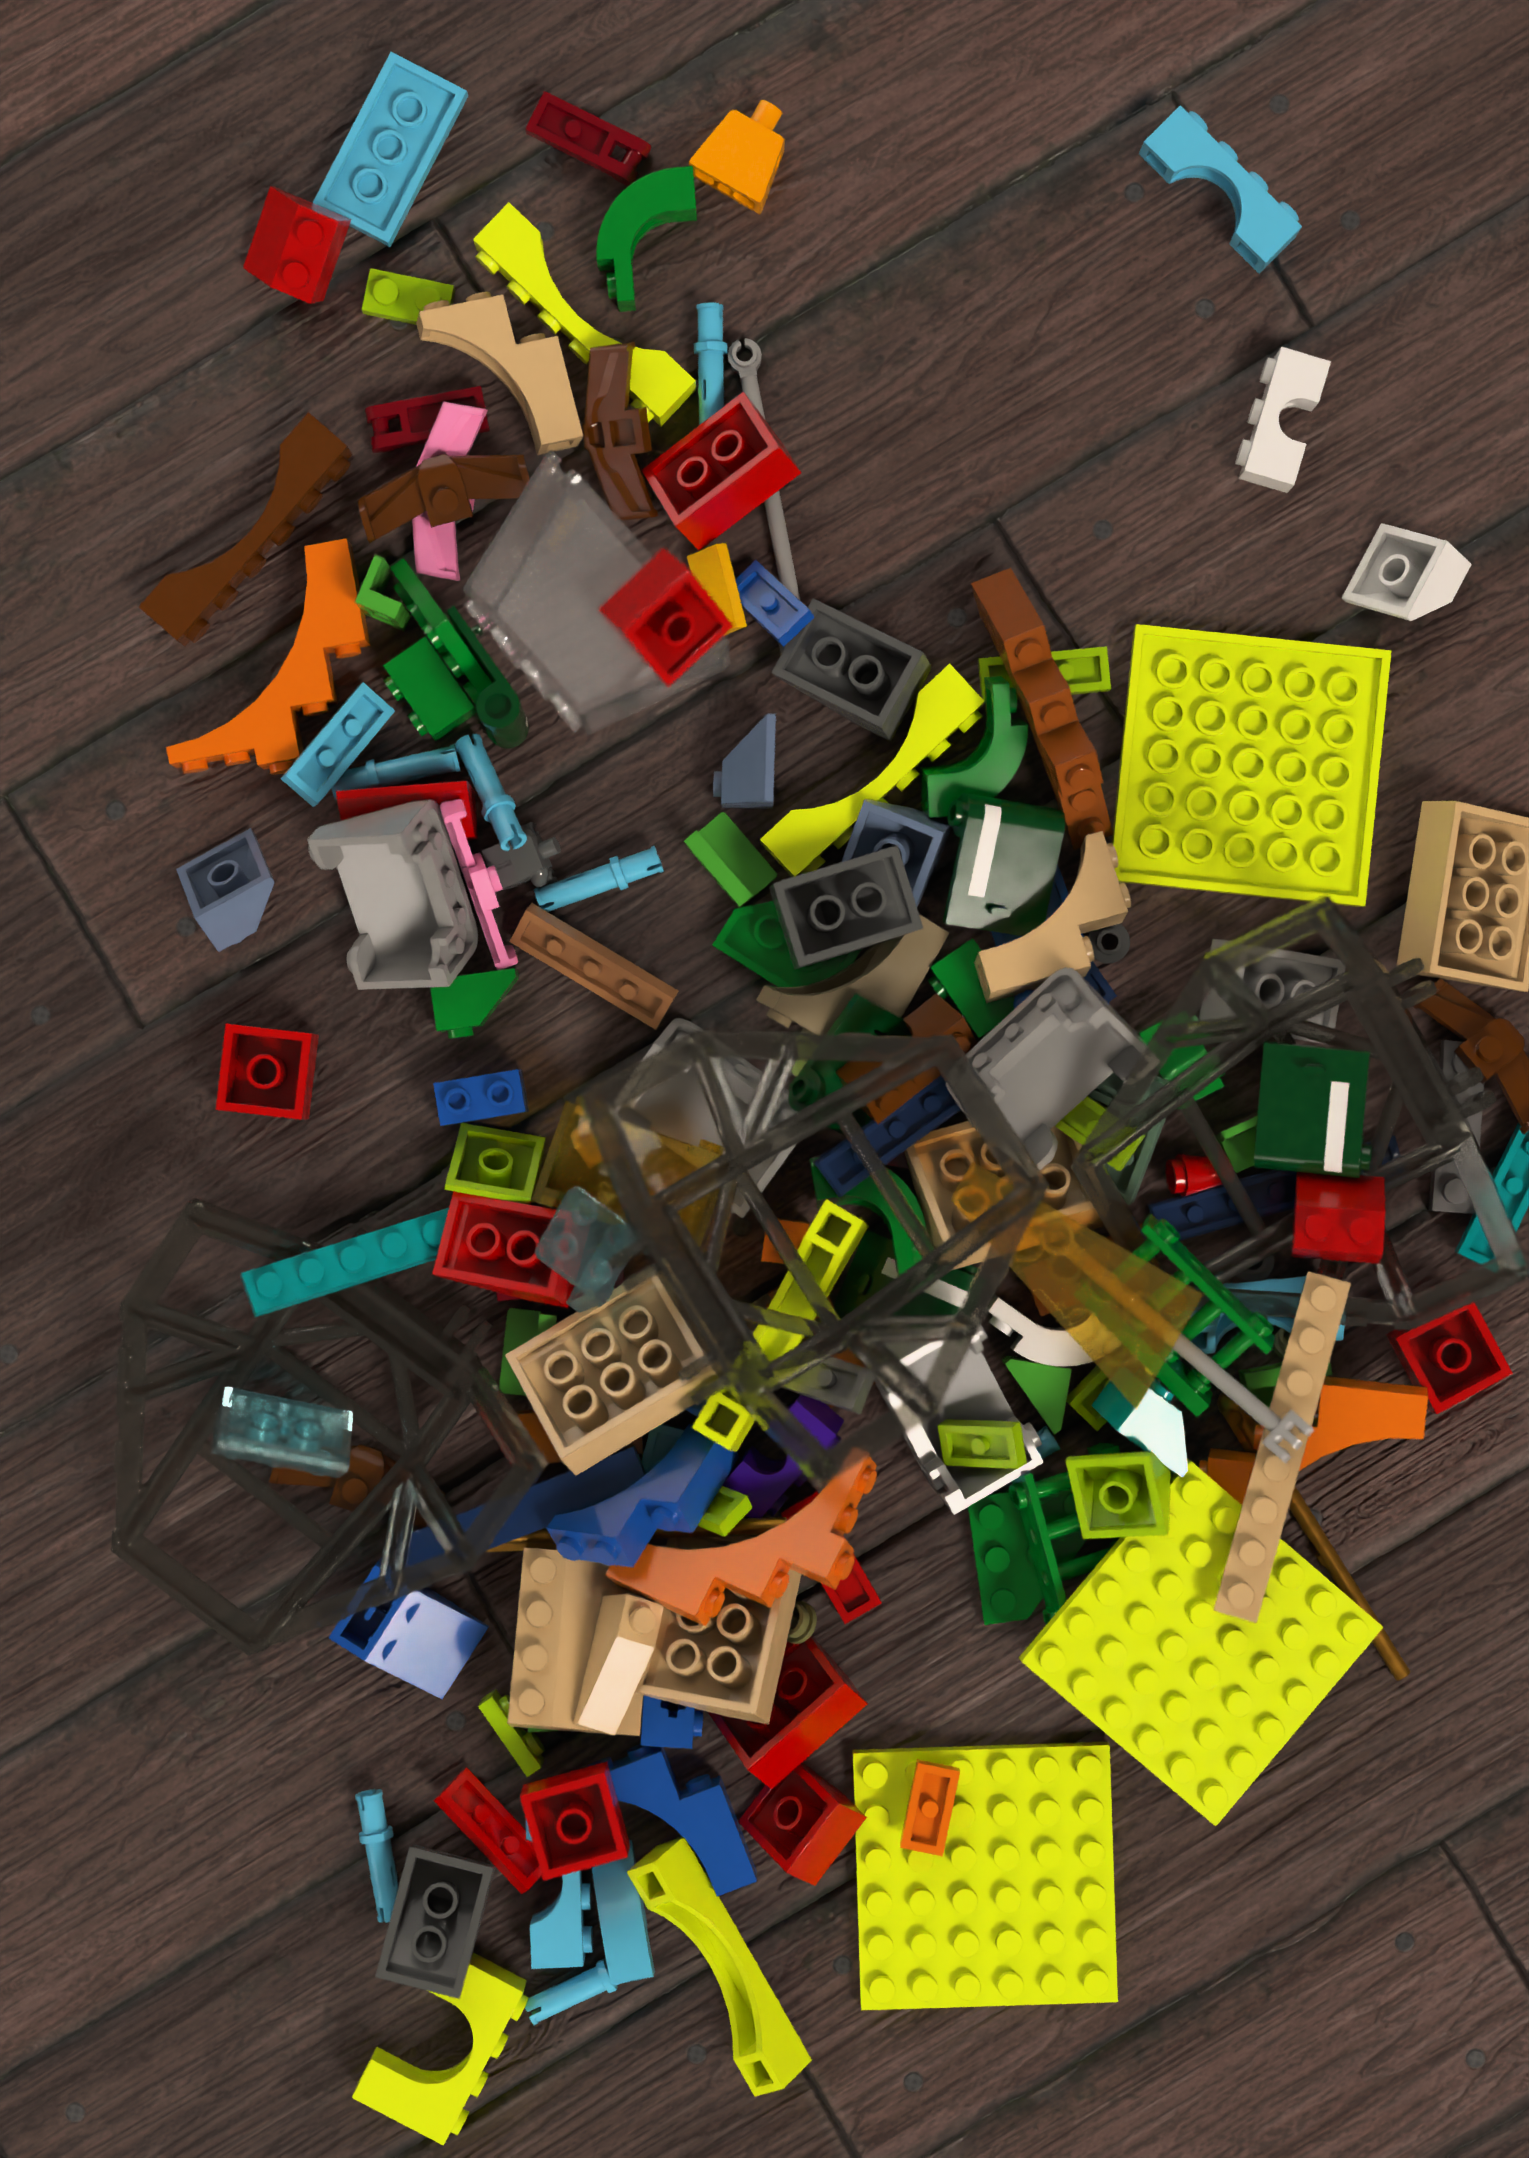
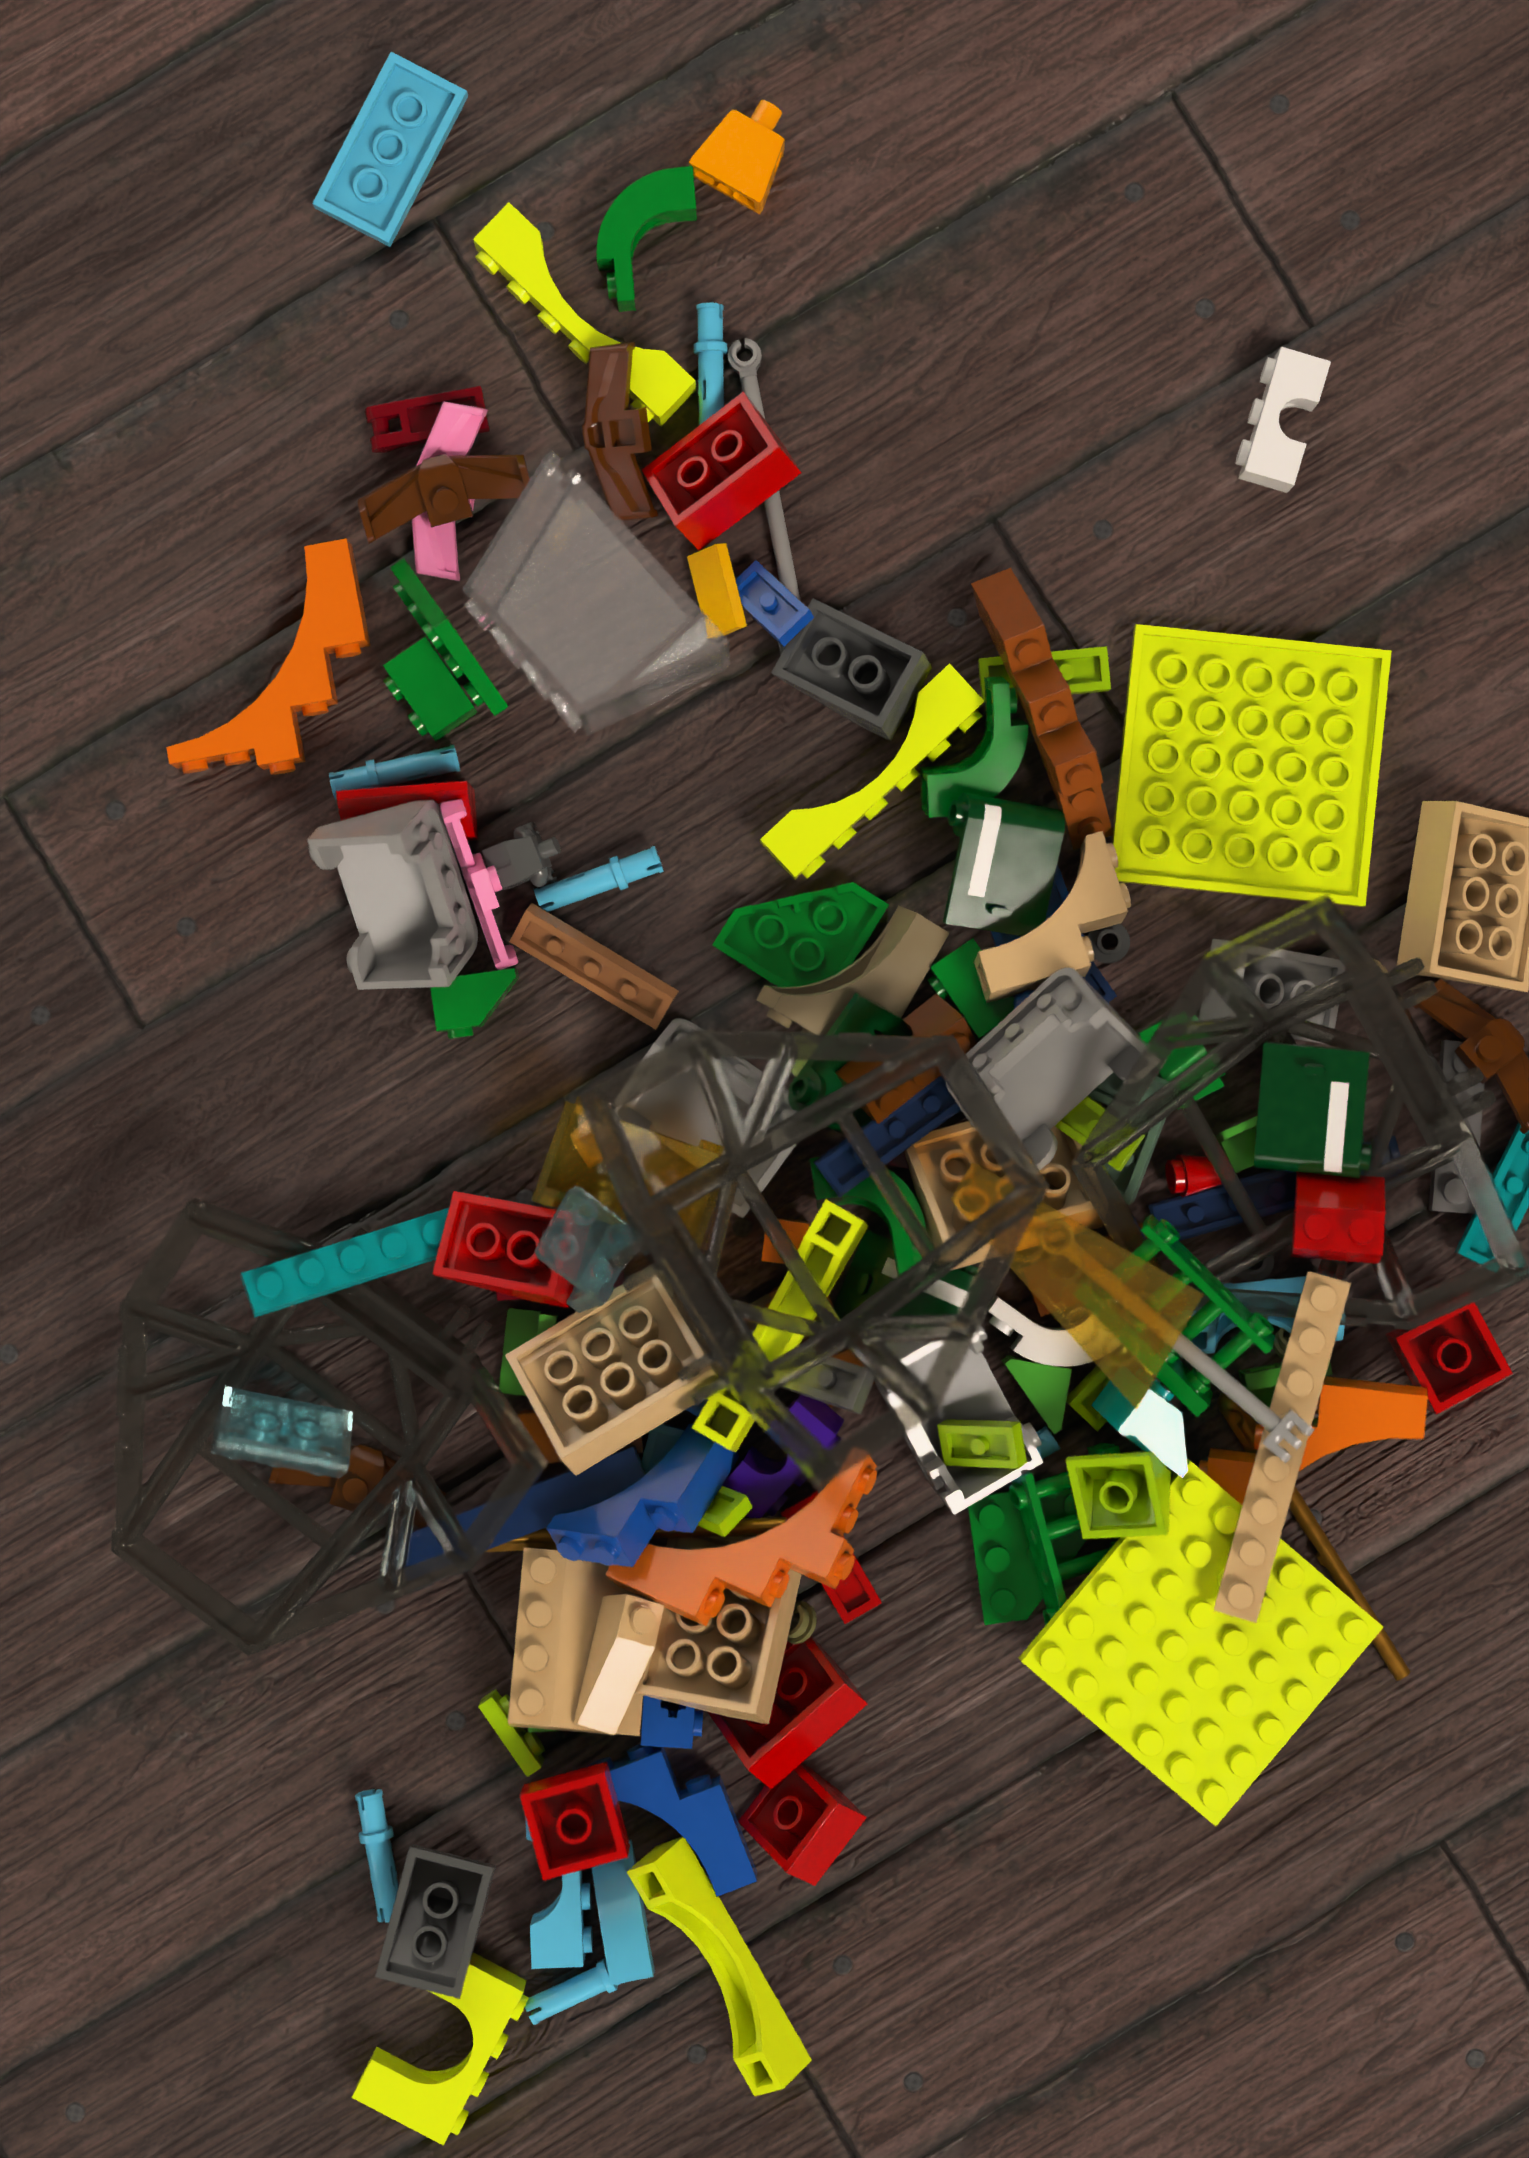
reddish brown arch [138,412,353,647] -> none
sand blue slope [176,828,275,952] -> none
red brick [216,1024,319,1120] -> none
red slope [243,186,352,304] -> none
medium azure plate [280,682,395,807] -> none
slope [328,1557,489,1699] -> none
bright green panel [355,554,411,631] -> none
lime plate [362,268,455,325] -> none
tan arch [416,292,583,455] -> none
blue brick [433,1069,529,1126] -> none
red plate [433,1767,542,1894] -> none
lime slope [445,1123,545,1205] -> none
dark green door [447,605,529,749] -> none
medium azure pin [455,734,527,851] -> none
dark red plate [525,91,652,186] -> none
red slope [598,547,734,687] -> none
bright green panel [684,812,777,908] -> none
sand blue slope [713,714,776,809] -> none
dark grey slope [769,845,923,970] -> none
sand blue slope [842,799,952,906] -> none
neon yellow plate [852,1742,1118,2010] -> none
orange plate [900,1759,960,1856] -> none
medium azure arch [1139,105,1302,274] -> none
white slope [1342,523,1472,621] -> none

